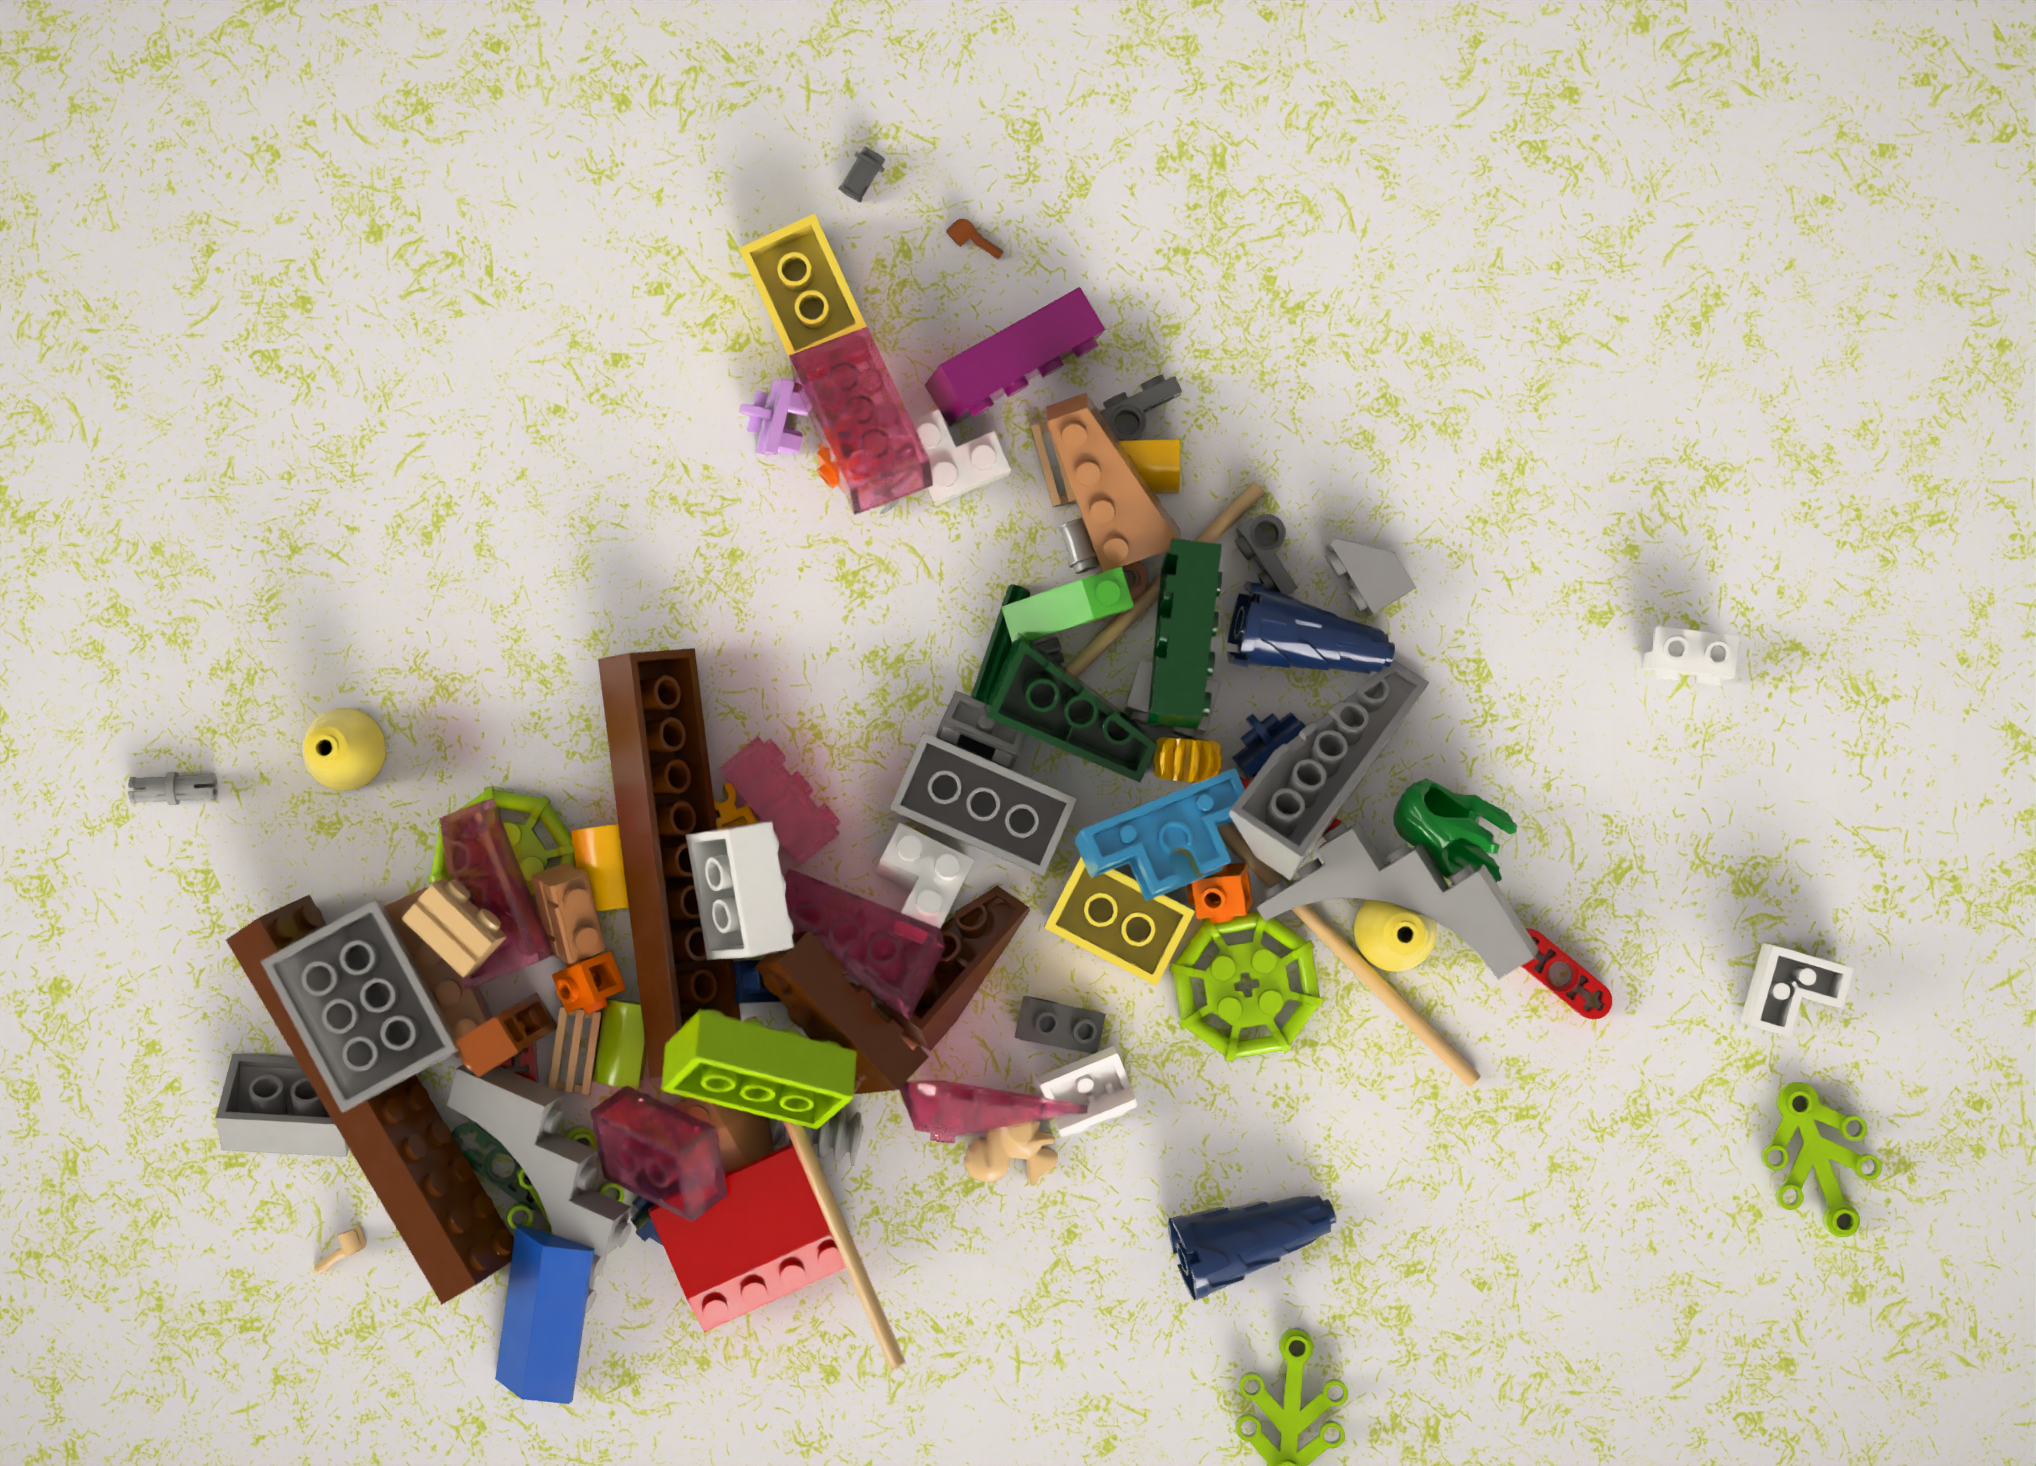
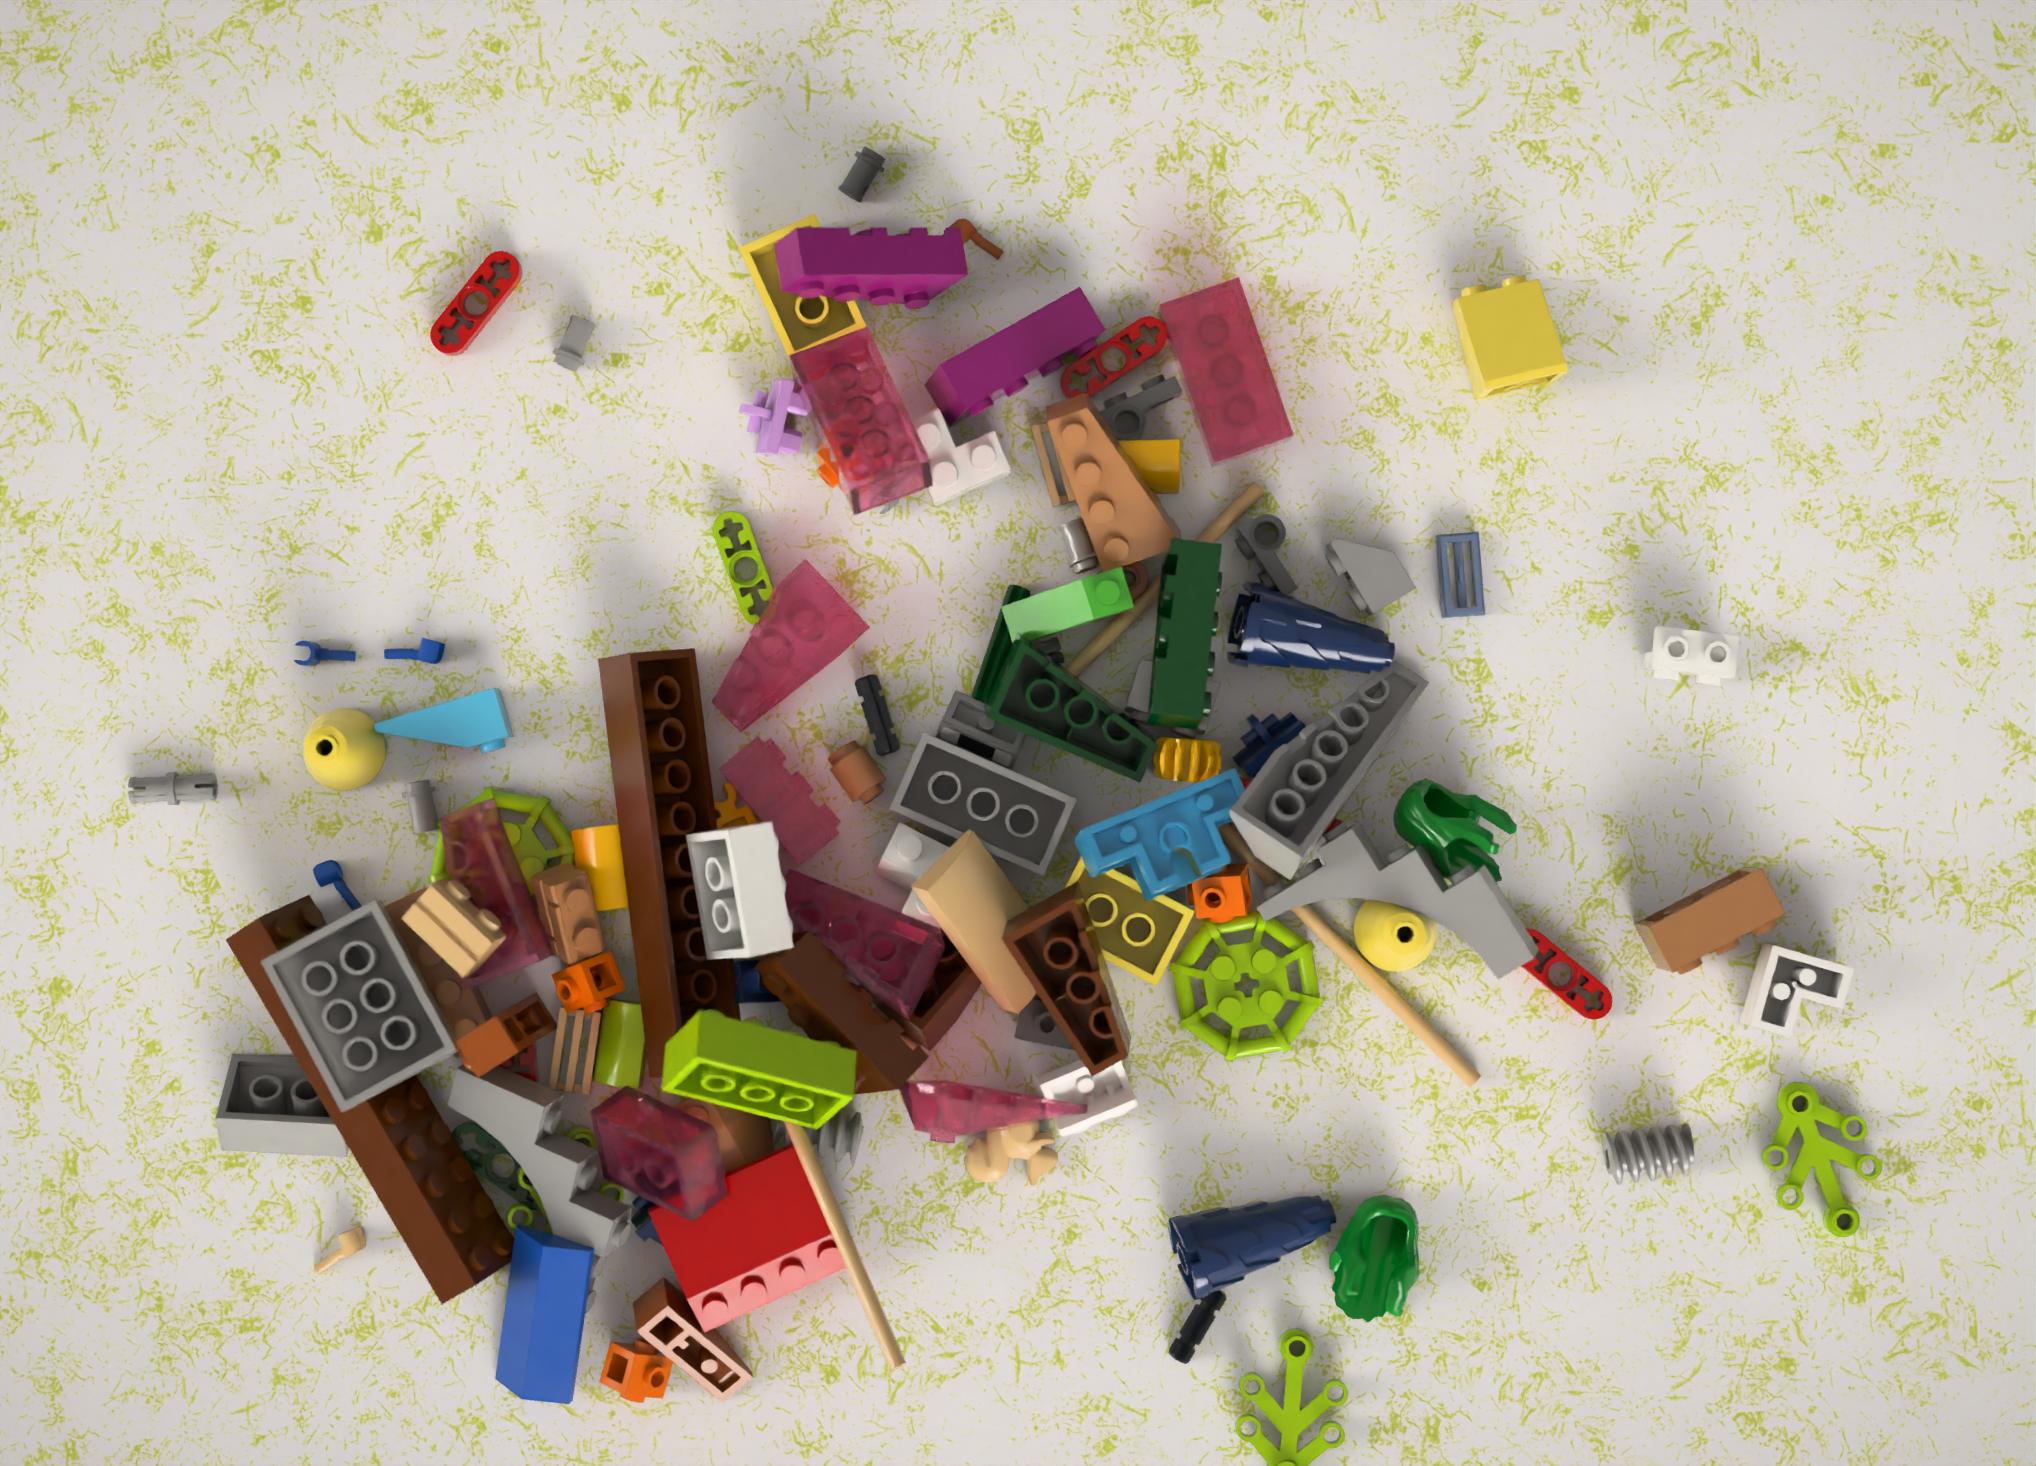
none -> blue hand [294,640,356,667]
none -> blue hand [313,860,362,911]
none -> medium azure slope [373,688,514,754]
none -> blue hand [384,638,445,664]
none -> light grey pin [402,779,439,834]
none -> red beam [430,251,522,356]
none -> light grey pin [553,315,596,371]
none -> orange brick [599,1338,673,1403]
none -> dark orange slope [633,1277,753,1402]
none -> lime beam [712,511,780,627]
none -> clear pink wedge [712,559,870,732]
none -> magenta wedge [774,227,968,309]
none -> medium nougat brick [828,740,887,805]
none -> black axle [855,674,900,756]
none -> tan slope [911,829,1037,1014]
none -> reddish brown wedge [1002,881,1131,1076]
none -> red beam [1060,316,1167,399]
none -> clear pink brick [1158,277,1294,467]
none -> black axle [1169,1290,1226,1364]
none -> green hair [1329,1195,1420,1322]
none -> sand blue tile [1436,532,1485,618]
none -> light yellow slope [1452,275,1568,400]
none -> light grey piece [1602,1123,1694,1185]
none -> medium nougat brick [1634,867,1786,975]

